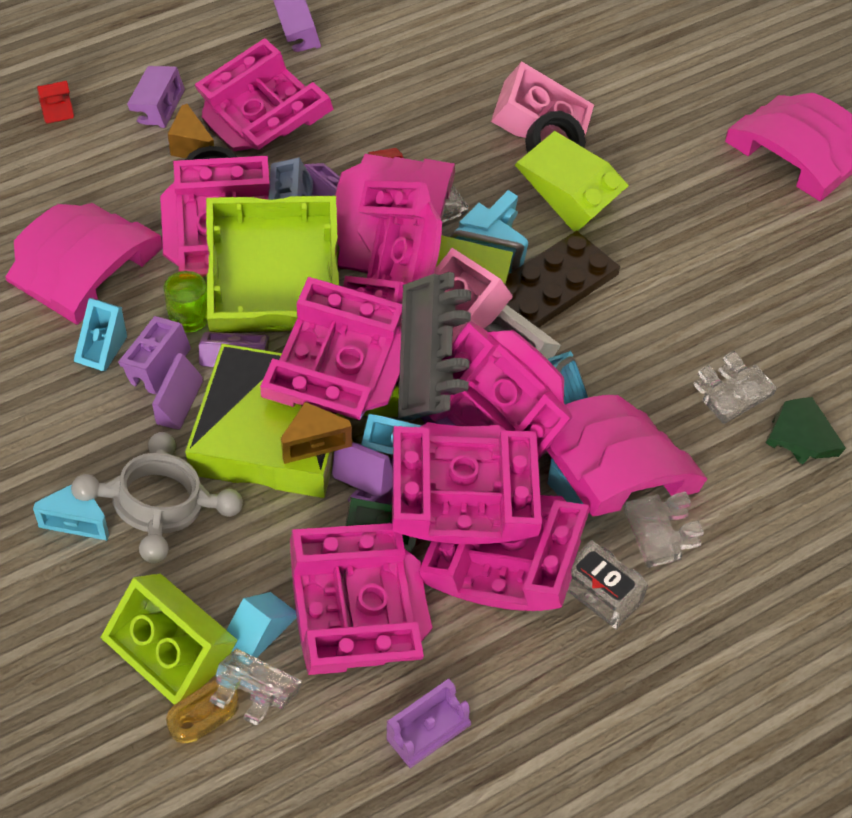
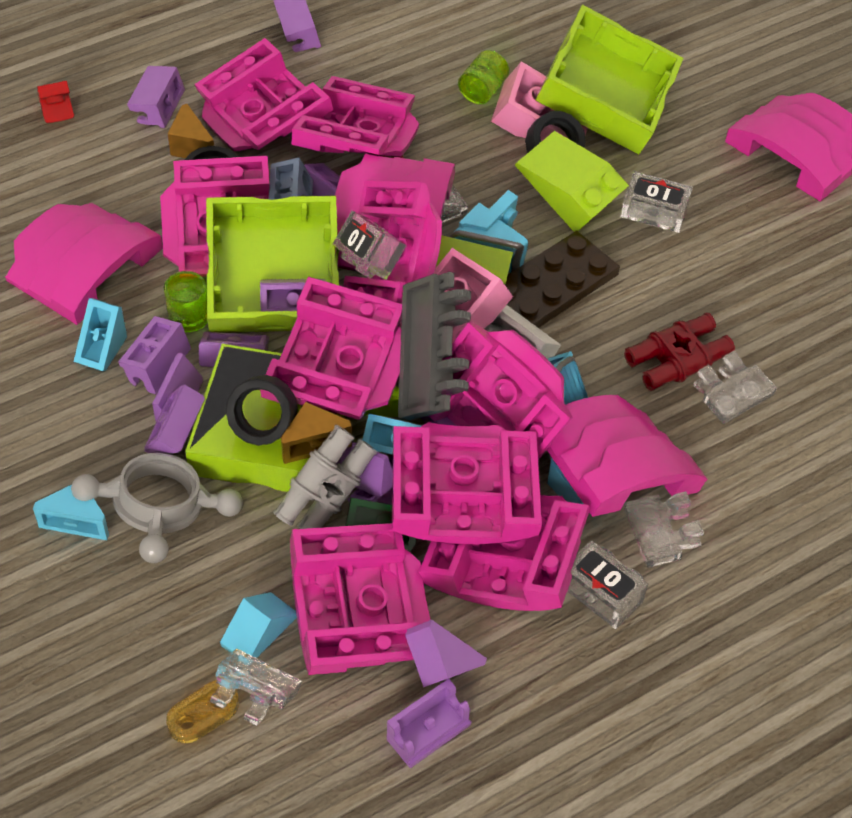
lime slope [100,573,238,707] -> none
dark green slope [765,397,846,465] -> none
none -> medium lavender slope [144,384,205,453]
none -> black tyre [226,375,298,446]
none -> medium lavender slope [260,279,325,312]
none -> light grey pin [273,424,378,529]
none -> dark pink slope [291,76,419,156]
none -> clear brick [333,210,407,280]
none -> medium lavender slope [405,620,487,687]
none -> clear neon green wheel [458,50,510,104]
none -> lime tile [535,4,683,155]
none -> clear brick [621,171,693,233]
none -> dark red pin [624,312,735,391]

